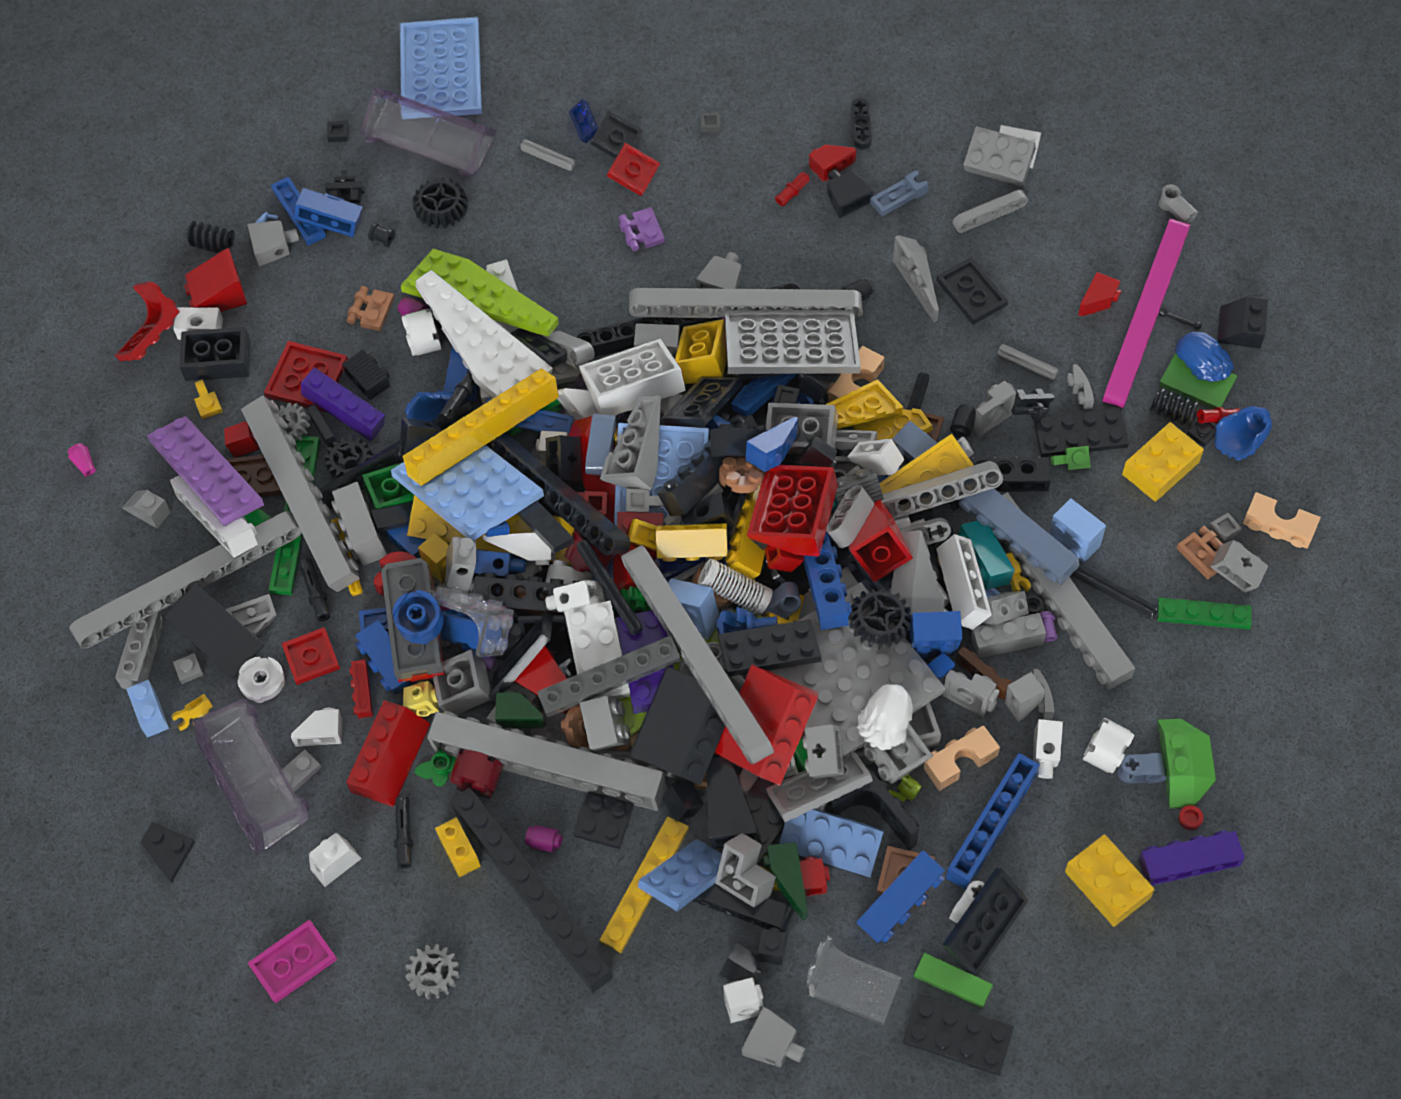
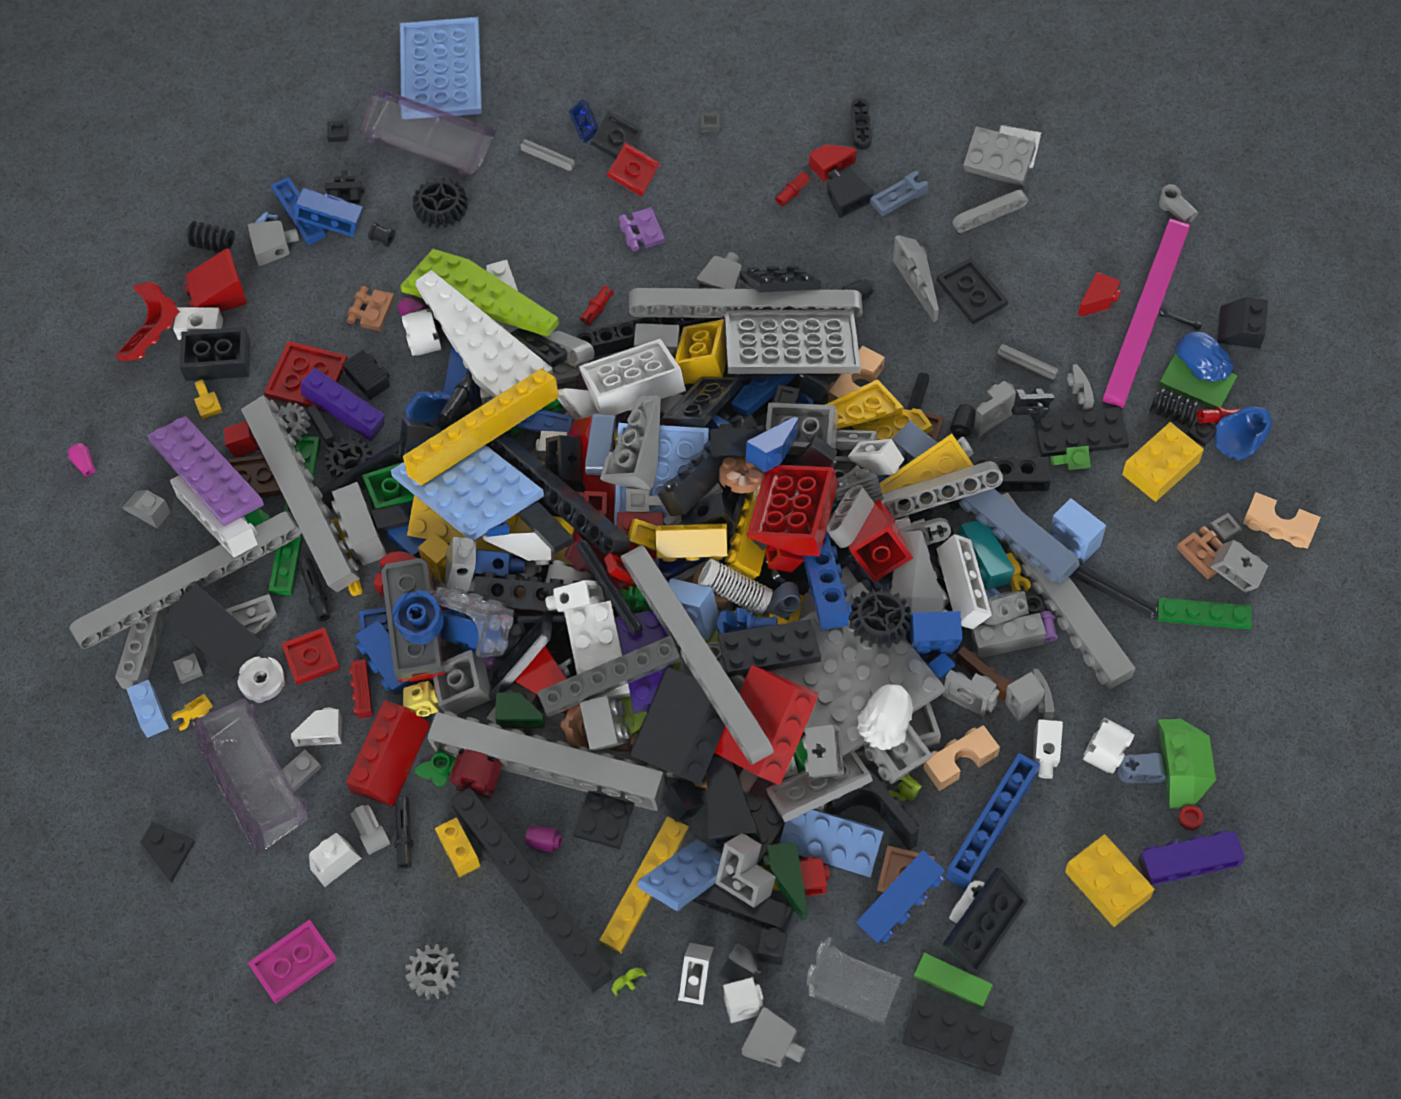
none -> light grey piece [351,805,390,855]
none -> red pin [579,285,614,326]
none -> red plate [604,552,631,583]
none -> lime piece [611,968,646,996]
none -> light grey slope [679,943,714,1005]
none -> black plate [740,265,821,292]

